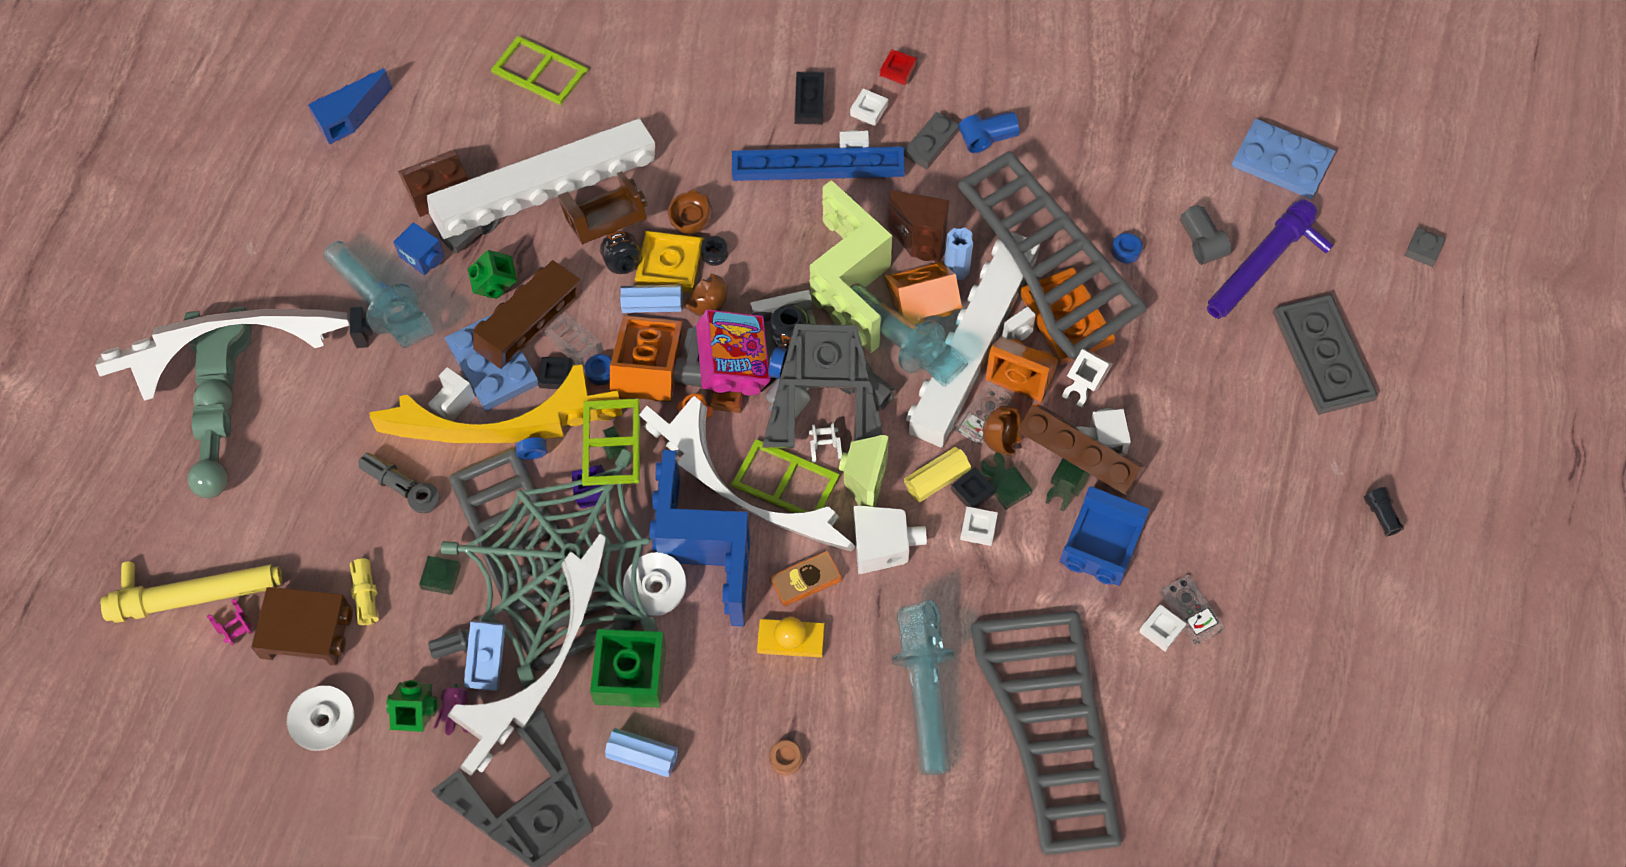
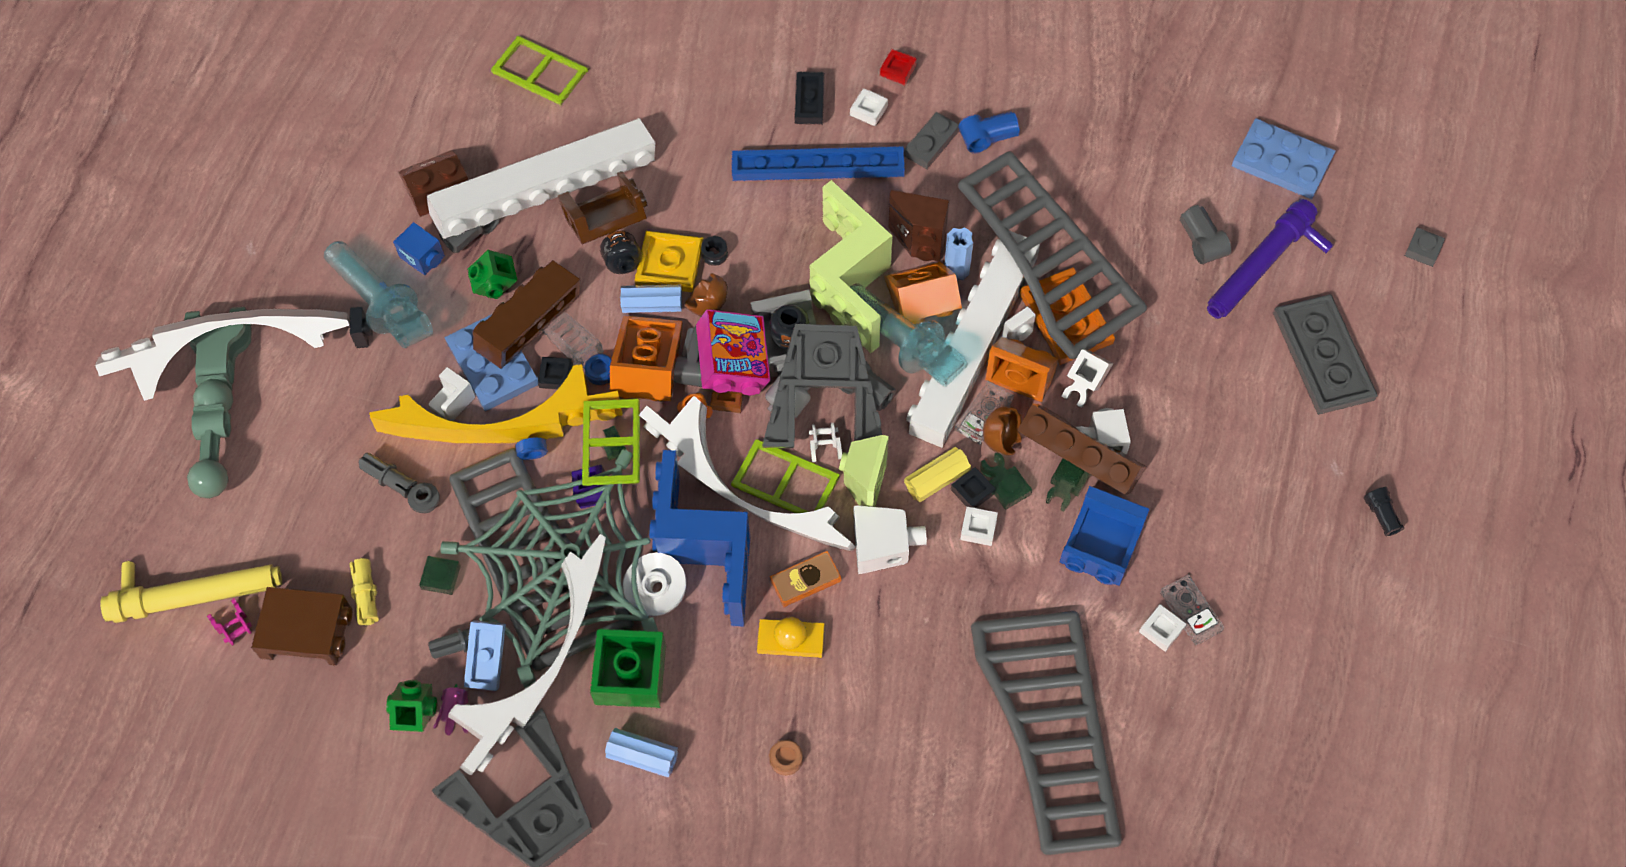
white dish [287,686,355,751] -> none
blue slope [308,68,392,145] -> none
dark orange hair [668,189,712,234] -> none
blue tile [768,347,788,379] -> none
white plate [840,130,869,148] -> none
clear light blue piece [892,600,955,775] -> none
blue tile [1112,233,1142,263] -> none

